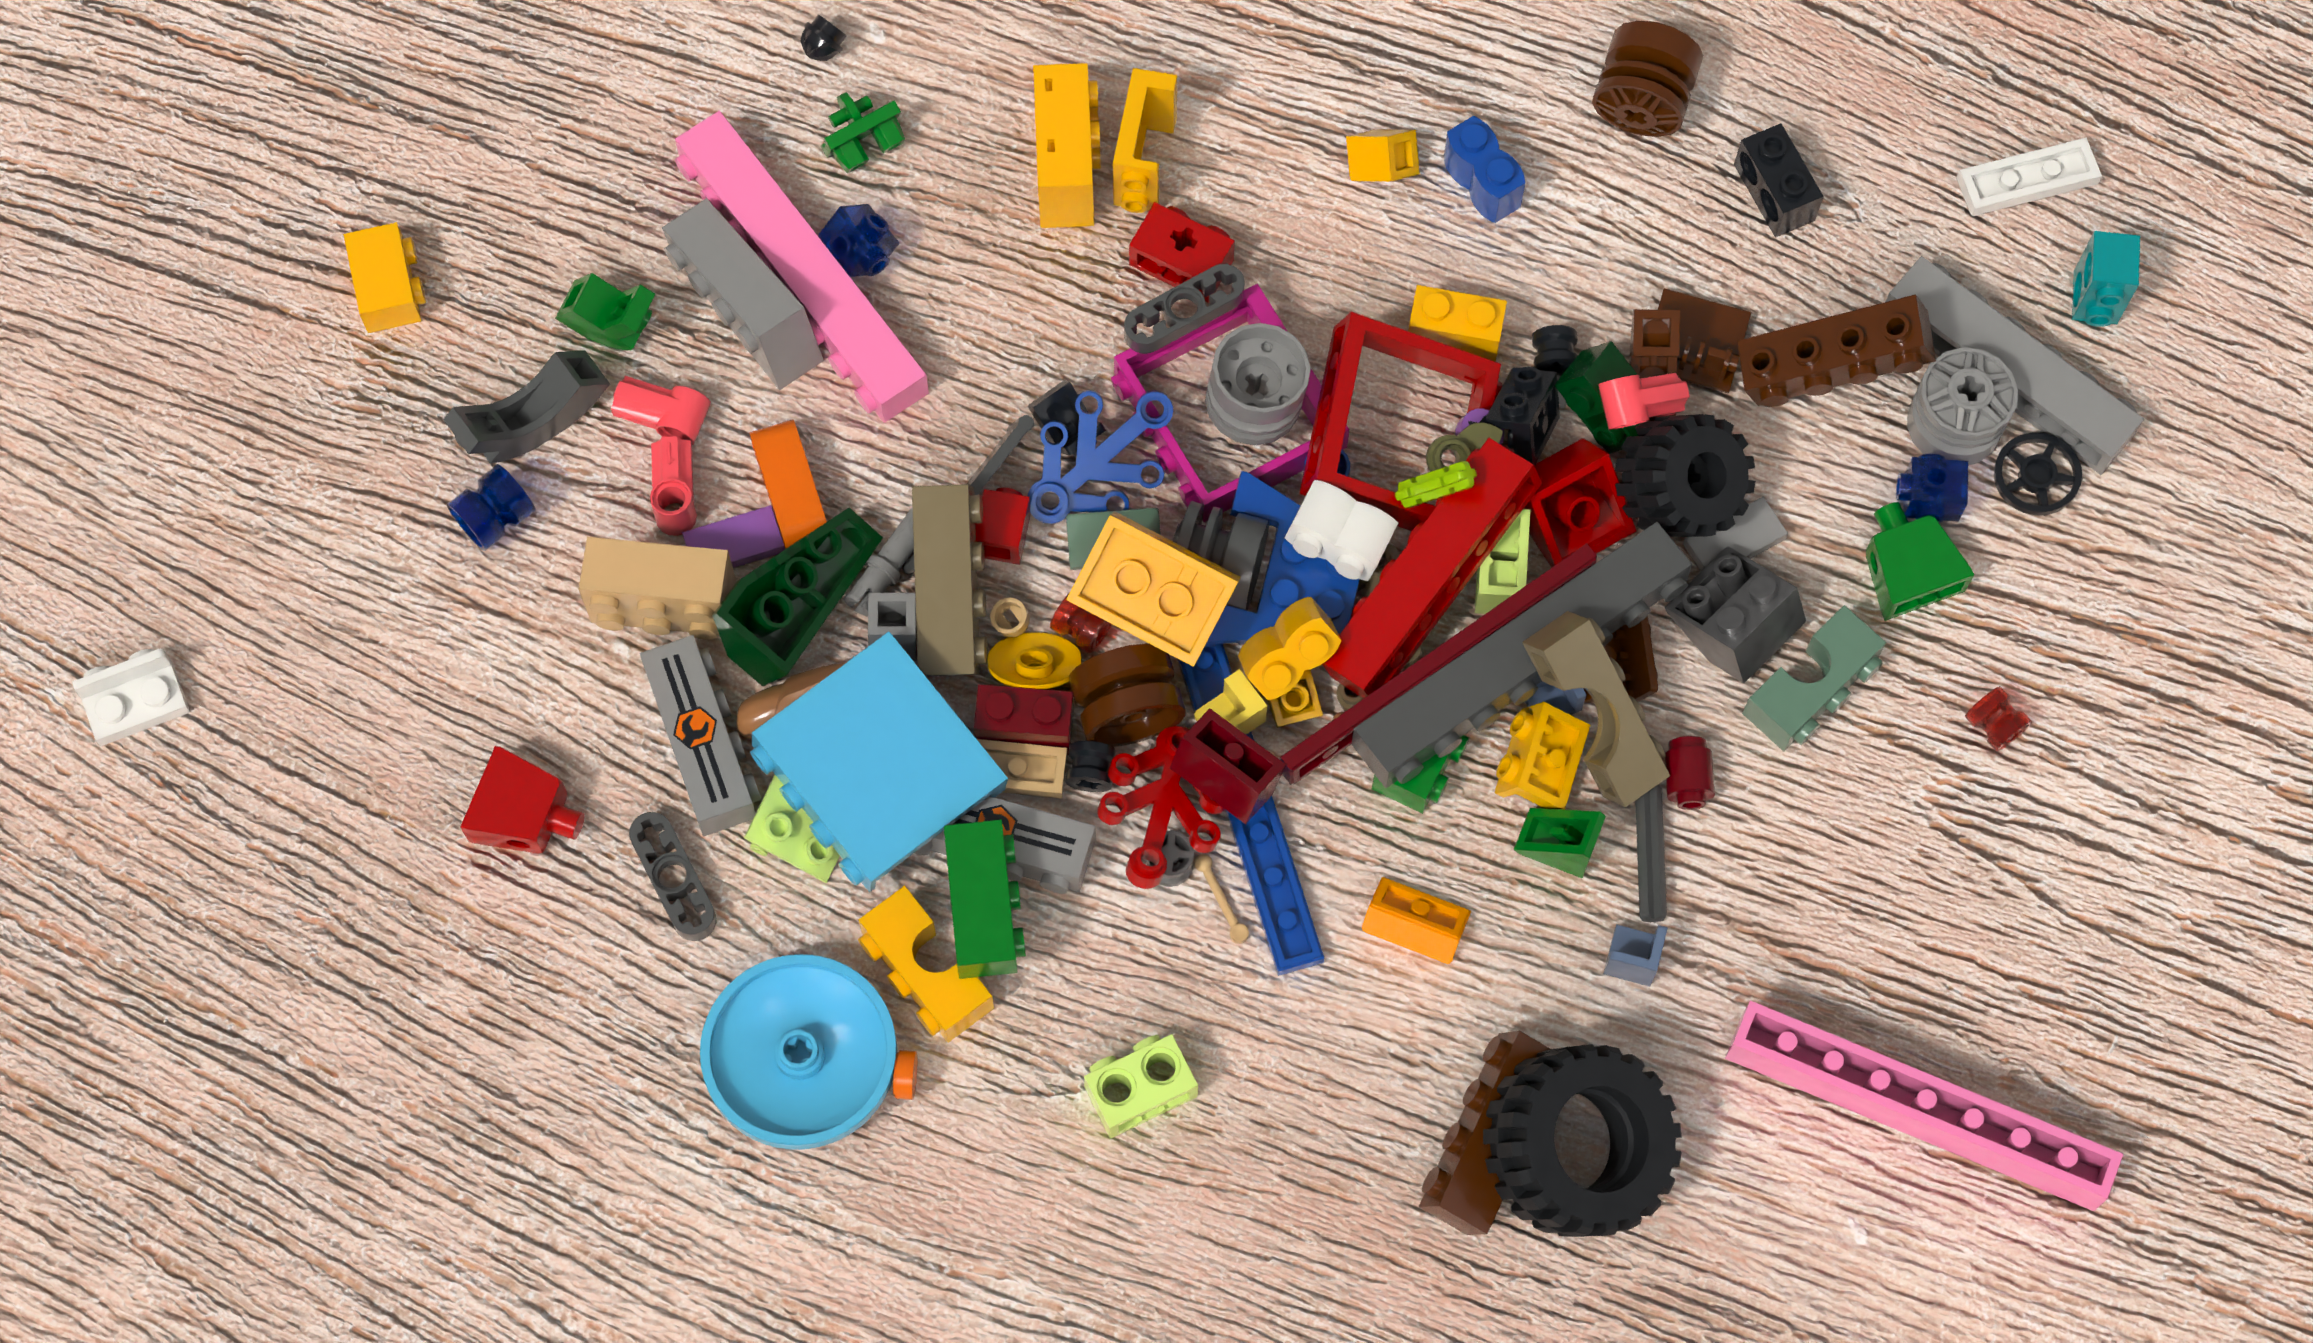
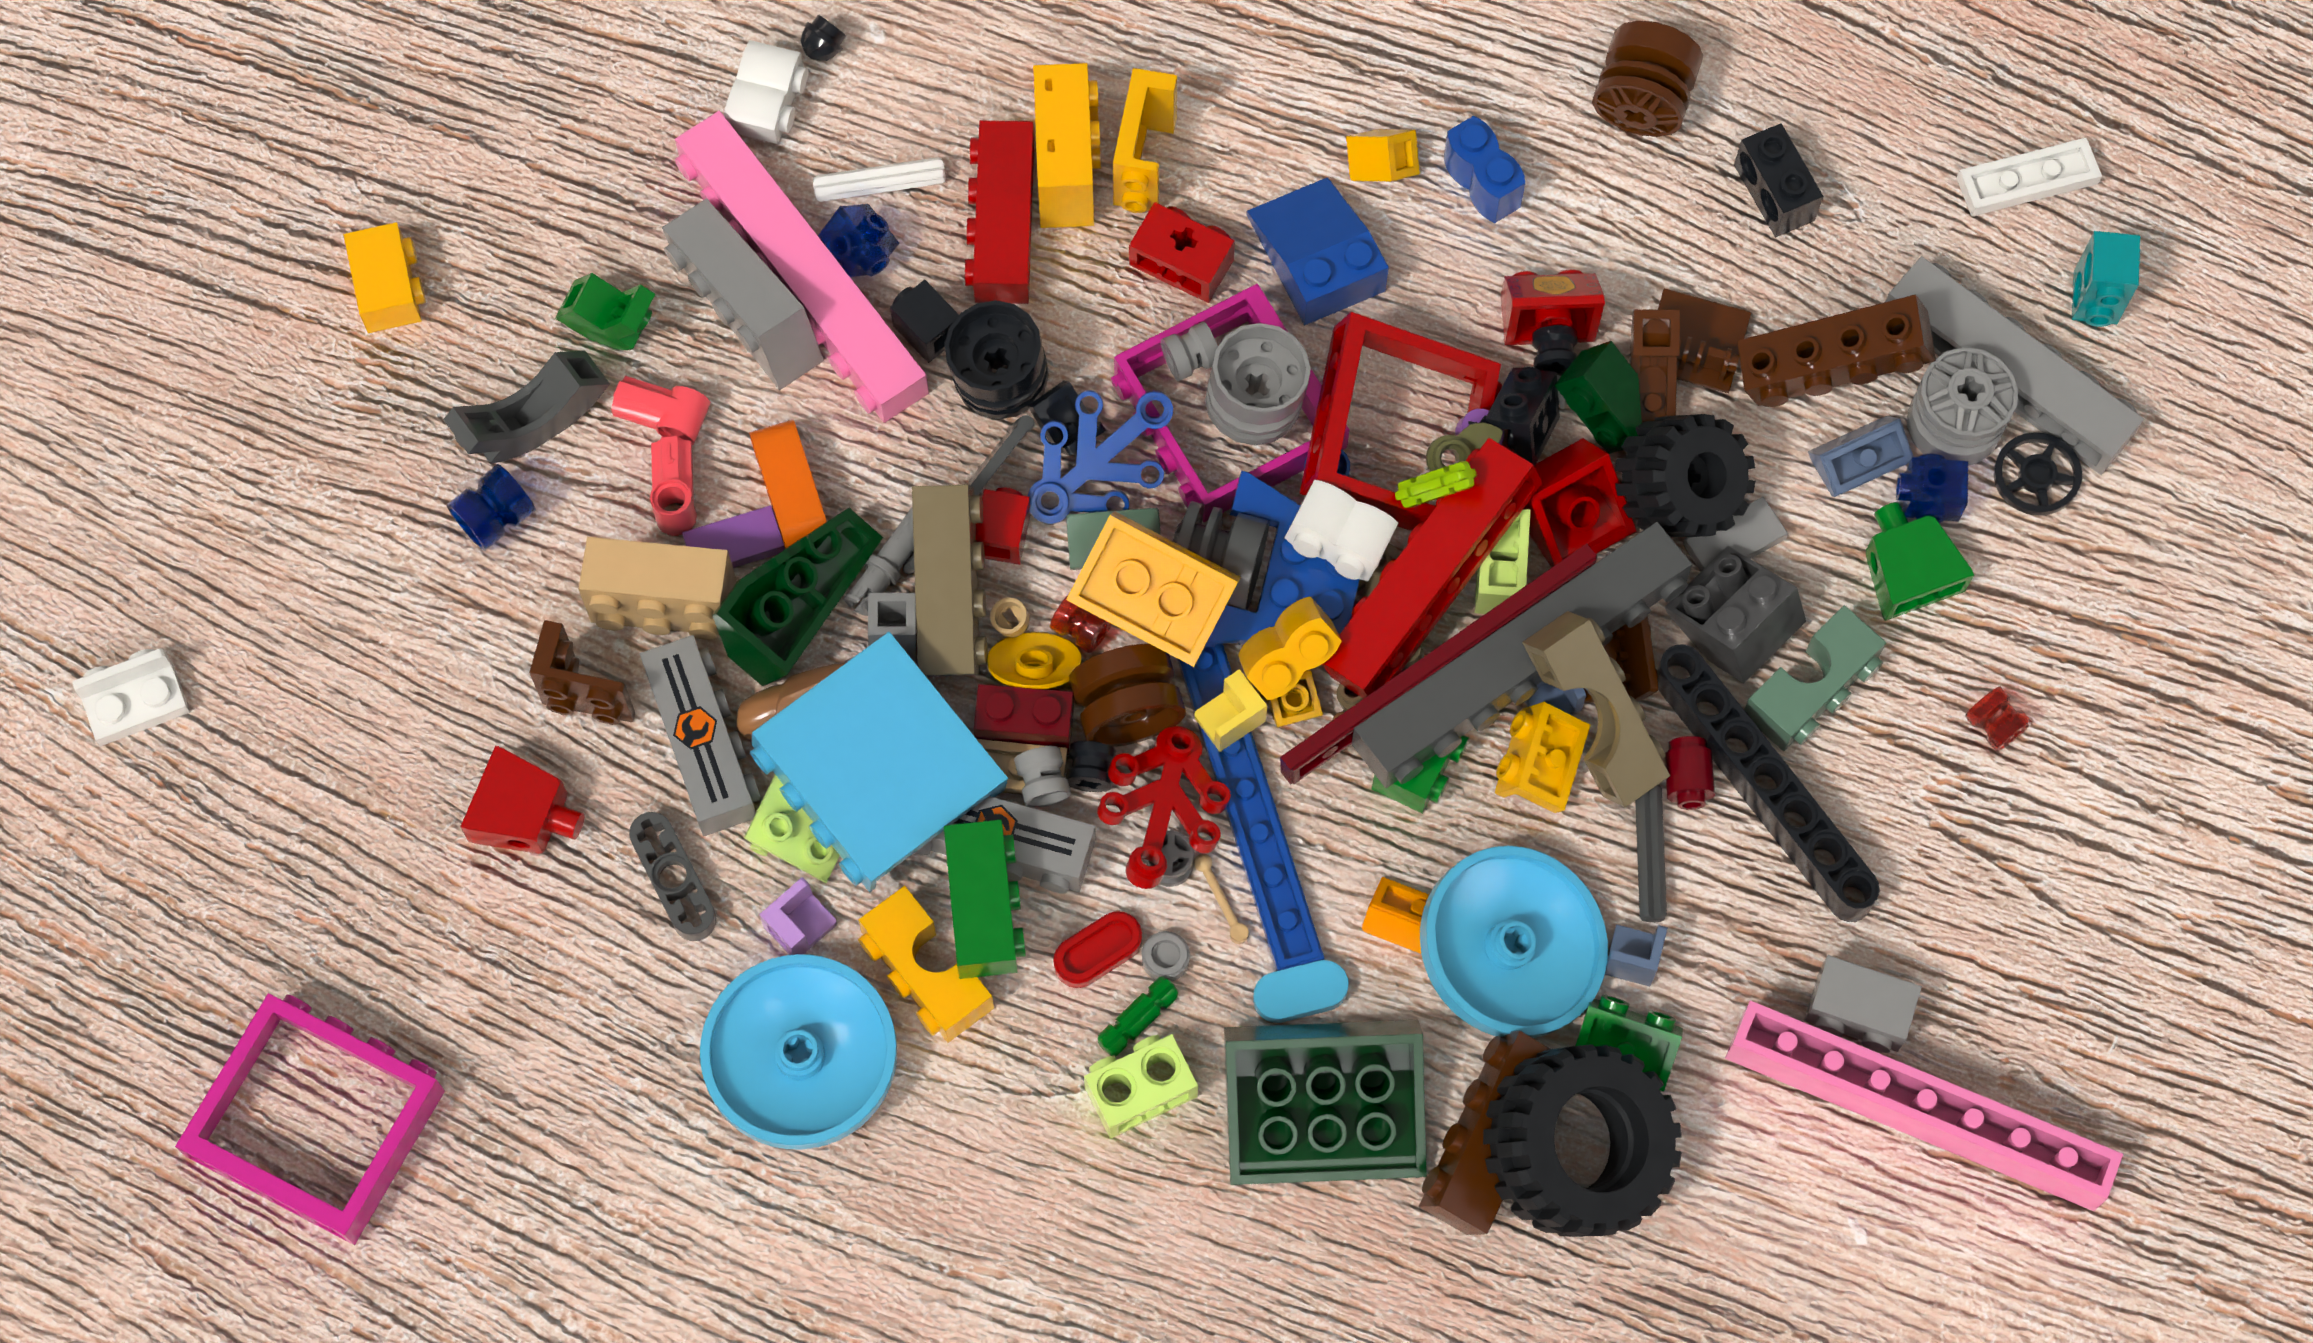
green hips [820,92,905,174] -> none
orange tile [893,1050,918,1100] -> none
dark grey beam [1124,264,1245,354] -> none
dark red brick [1170,708,1286,824] -> none
yellow brick [1408,285,1507,362] -> none
green slope [1514,808,1606,878] -> none
coral piece [1598,373,1690,430] -> none
none -> dark pink window [175,993,445,1246]
none -> reddish brown bracket [529,620,635,725]
none -> white brick [724,40,808,144]
none -> lavender panel [759,877,837,955]
none -> white axle [813,157,946,202]
none -> black brick [890,279,959,363]
none -> black wheel [944,300,1049,419]
none -> red brick [965,120,1035,304]
none -> light grey wheel [1014,746,1071,808]
none -> red tile [1054,911,1142,988]
none -> green axle [1097,976,1178,1056]
none -> light grey tile [1142,931,1190,982]
none -> light grey wheel [1160,322,1218,381]
none -> dark green slope [1224,1020,1427,1185]
none -> blue slope [1246,177,1389,326]
none -> medium azure tile [1253,960,1349,1023]
none -> medium azure dish [1420,846,1608,1038]
none -> red slope [1501,270,1605,345]
none -> green bracket [1575,995,1683,1091]
none -> black beam [1657,644,1880,922]
none -> light grey brick [1804,955,1922,1053]
none -> sand blue slope [1808,416,1915,497]

